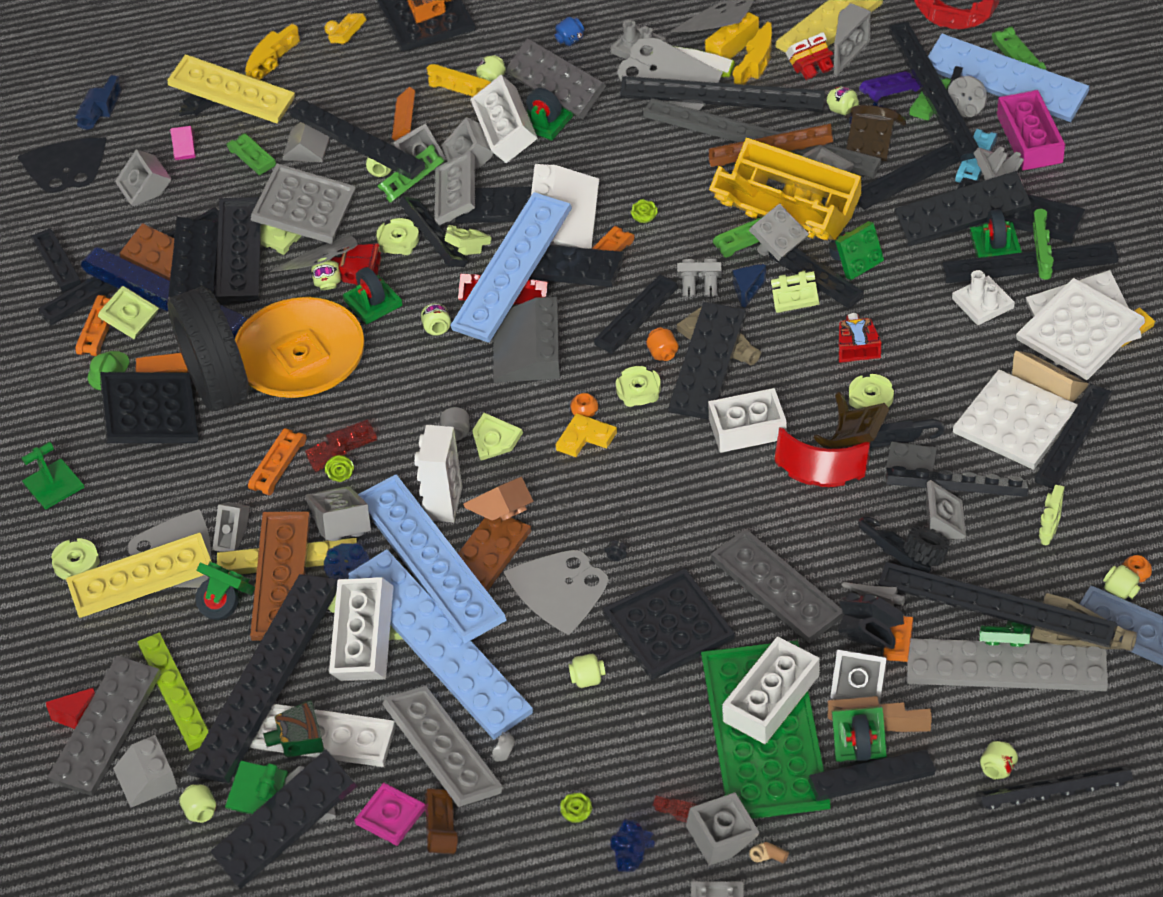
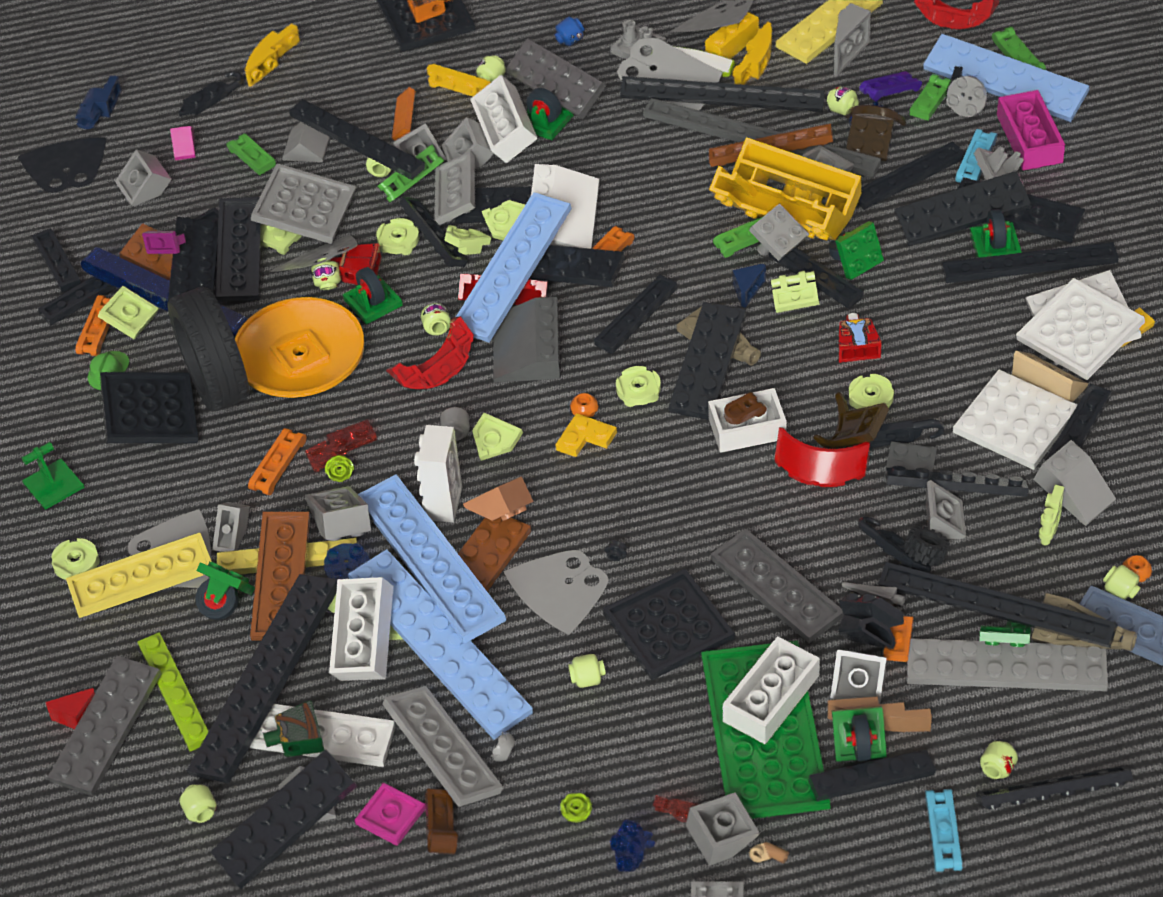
light grey slope [113,735,177,808] -> none
orange tile [136,353,189,373] -> none
light yellow plate [168,55,295,124] -> none
green plate [225,761,288,814] -> none
yellow plate [325,13,366,44] -> none
lime plate [631,199,657,223] -> none
orange head [646,328,679,361] -> none
light grey plate [677,259,722,297] -> none
red hips [786,32,834,80] -> none
black plate [889,21,979,161] -> none
white plate [952,270,1014,325] -> none
bright green plate [1033,209,1054,280] -> none
none -> magenta plate [142,231,186,254]
none -> red windscreen [386,316,473,389]
none -> yellowish green plate [482,200,525,241]
none -> reddish brown plate [724,392,767,425]
none -> medium azure plate [925,789,962,872]
none -> light grey slope [1033,440,1116,526]

